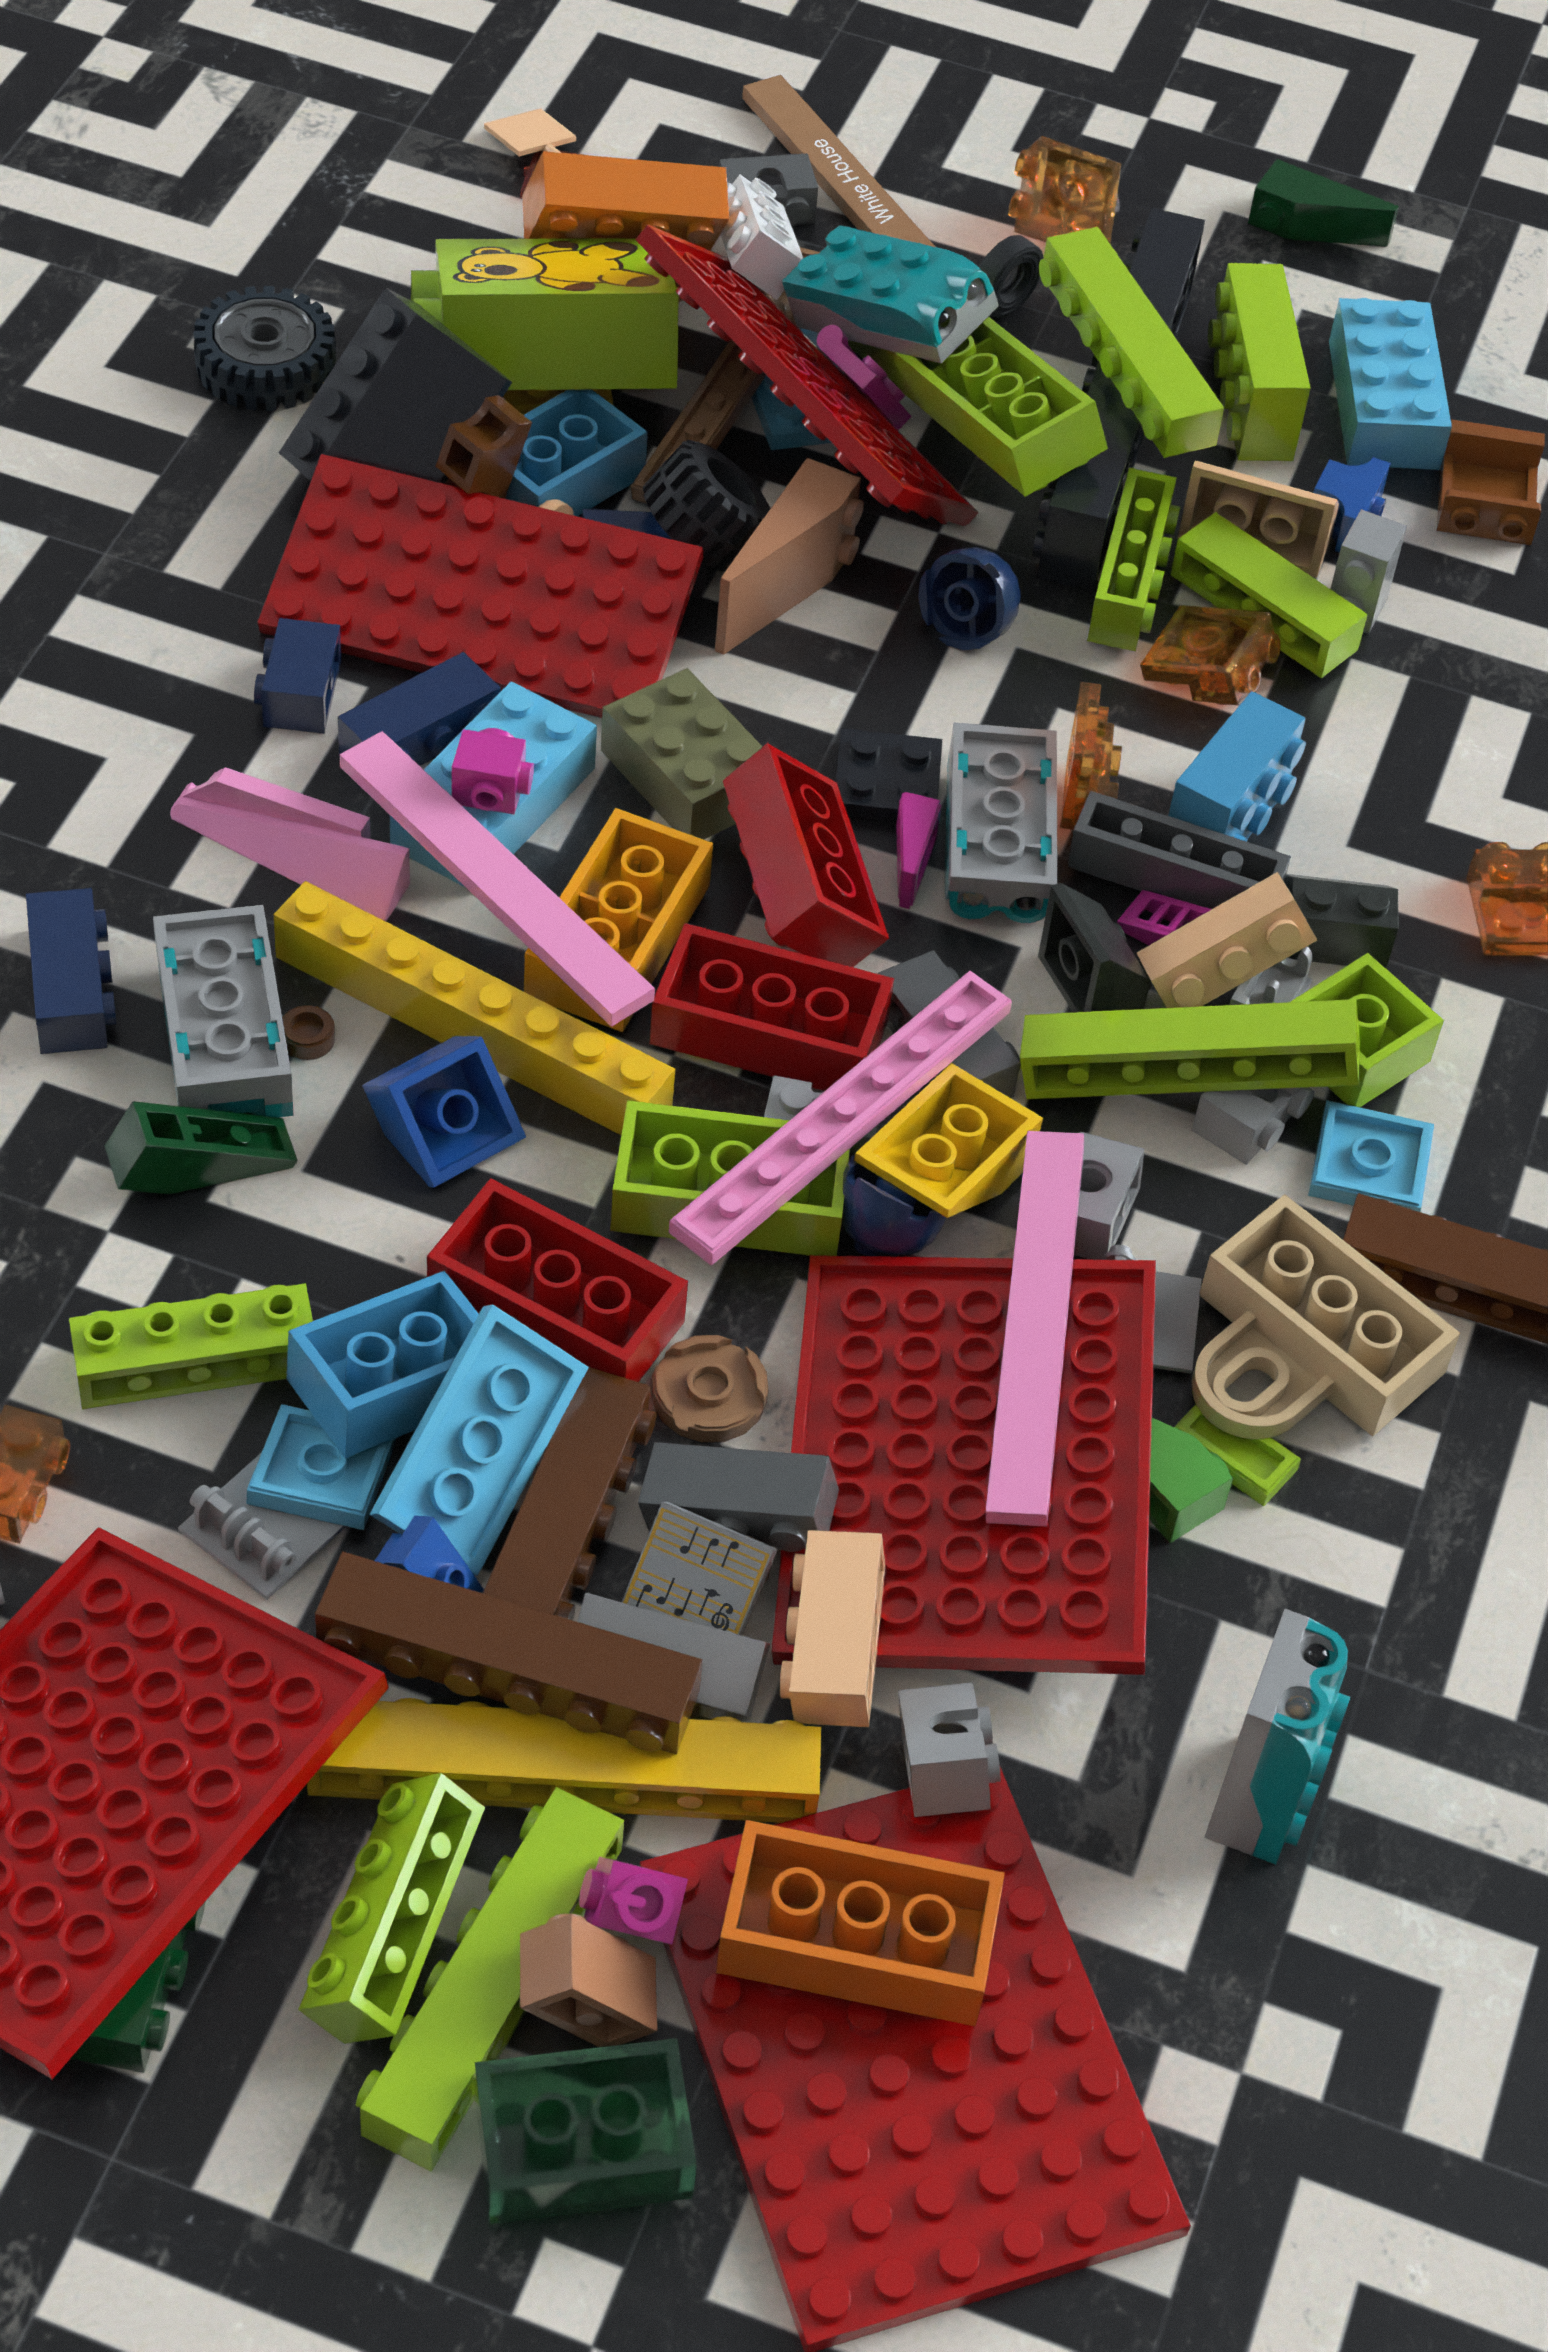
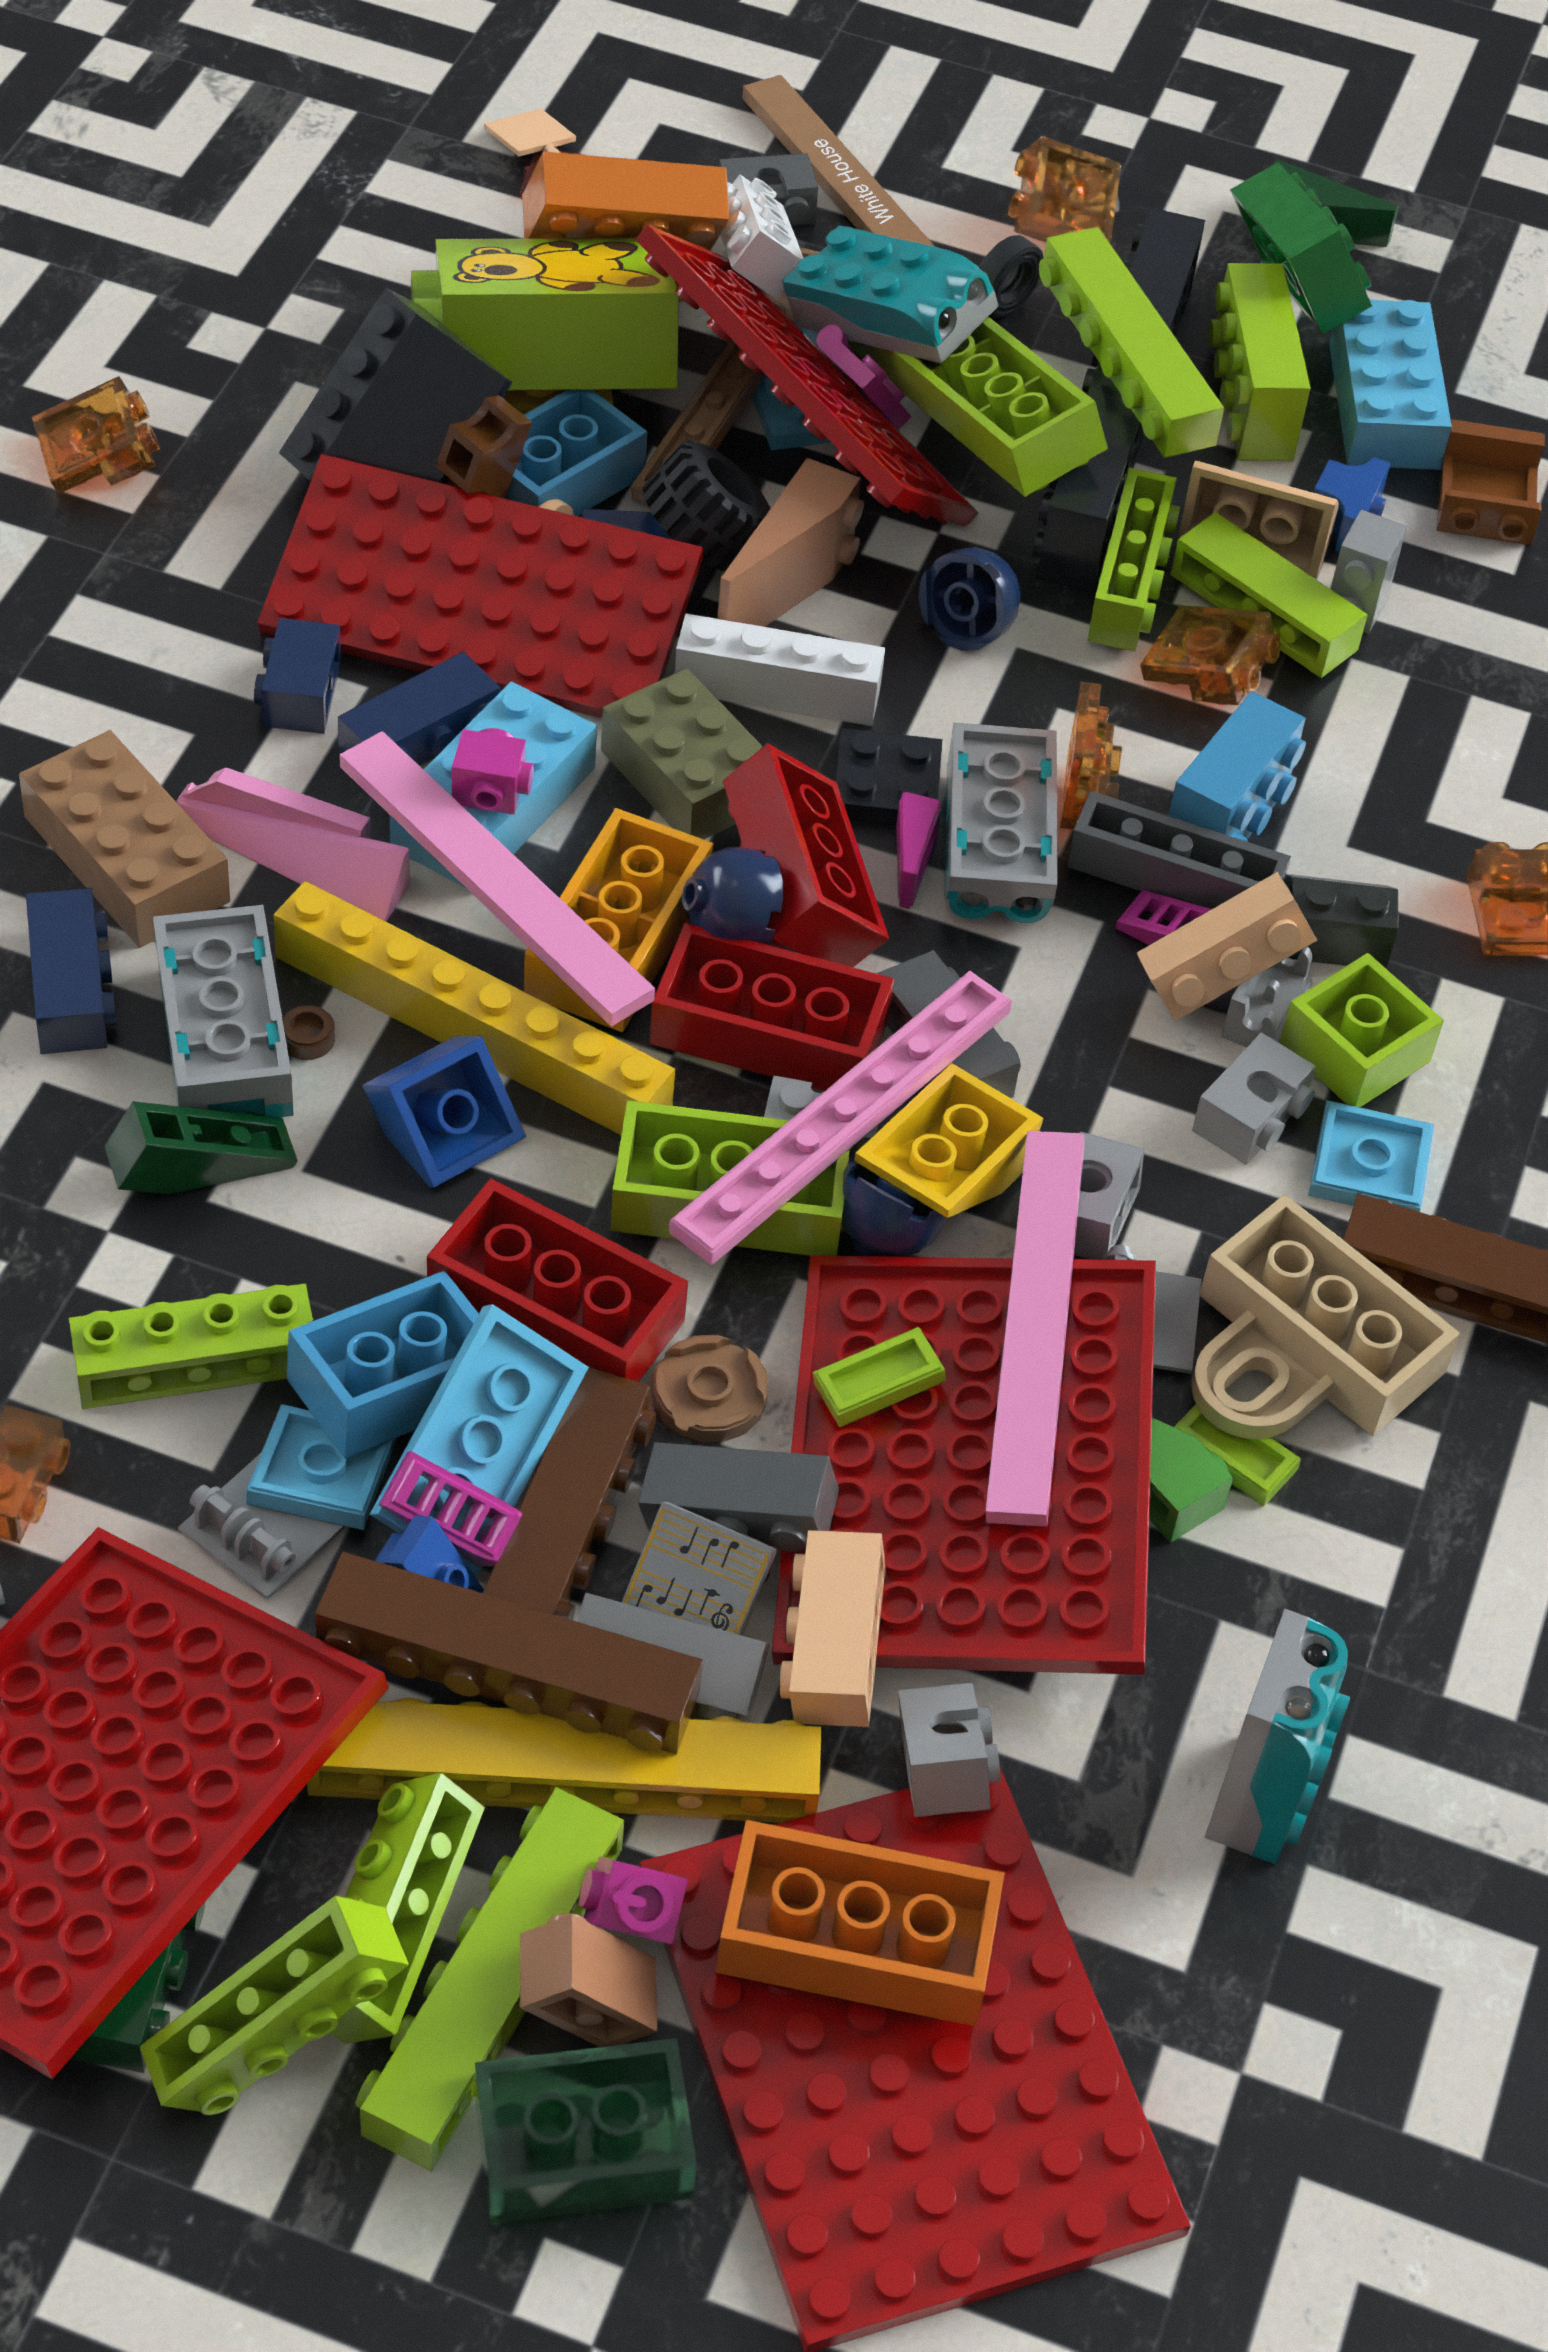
black wheel [194,286,336,411] -> none
lime brick [1020,999,1360,1099] -> none
pearl dark grey slope [1038,883,1152,1012] -> none
none -> medium nougat brick [19,729,230,948]
none -> clear orange plate [32,376,160,494]
none -> lime brick [139,1895,409,2115]
none -> dark pink slope [378,1451,522,1567]
none -> white brick [675,614,885,726]
none -> dark blue cylinder [682,847,783,945]
none -> lime tile [813,1327,946,1427]
none -> green brick [1230,162,1372,334]

